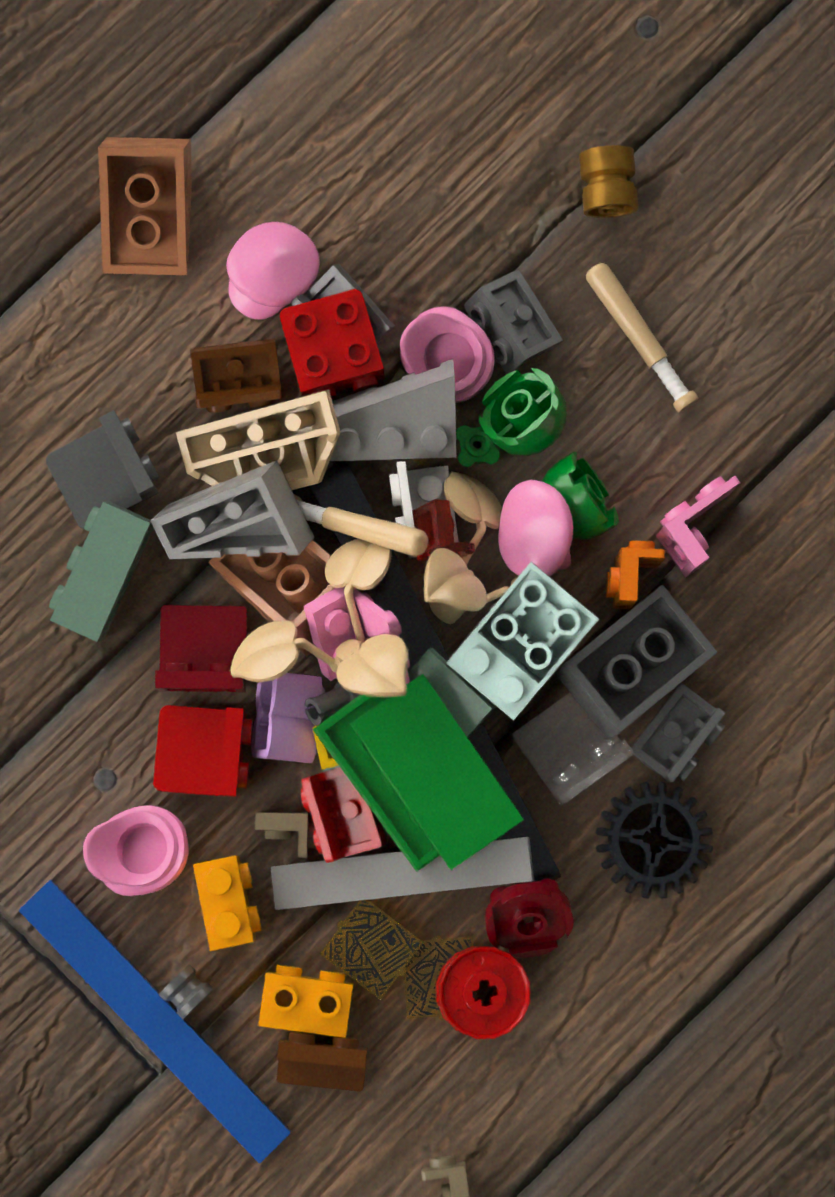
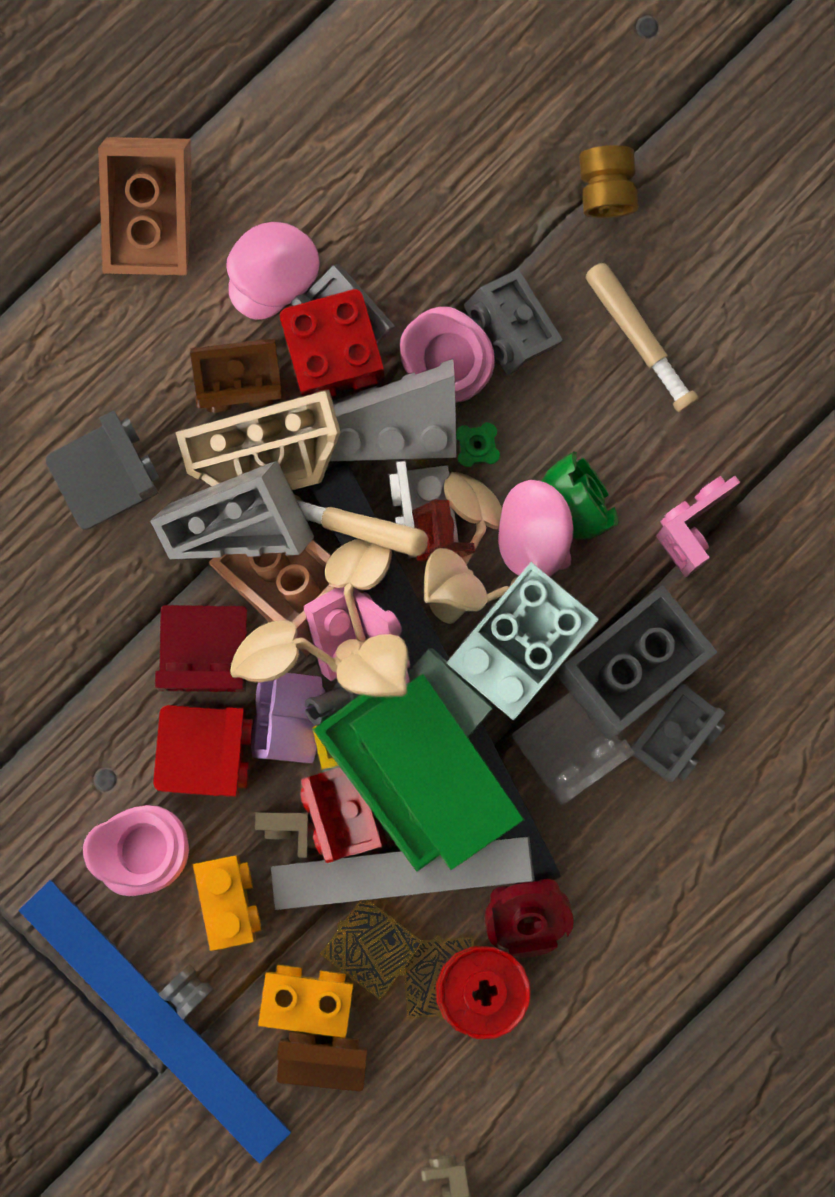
sand green brick [49,501,154,642] -> none
green cylinder [479,368,566,456] -> none
black gear [595,782,713,899] -> none
orange bracket [606,541,665,609] -> none

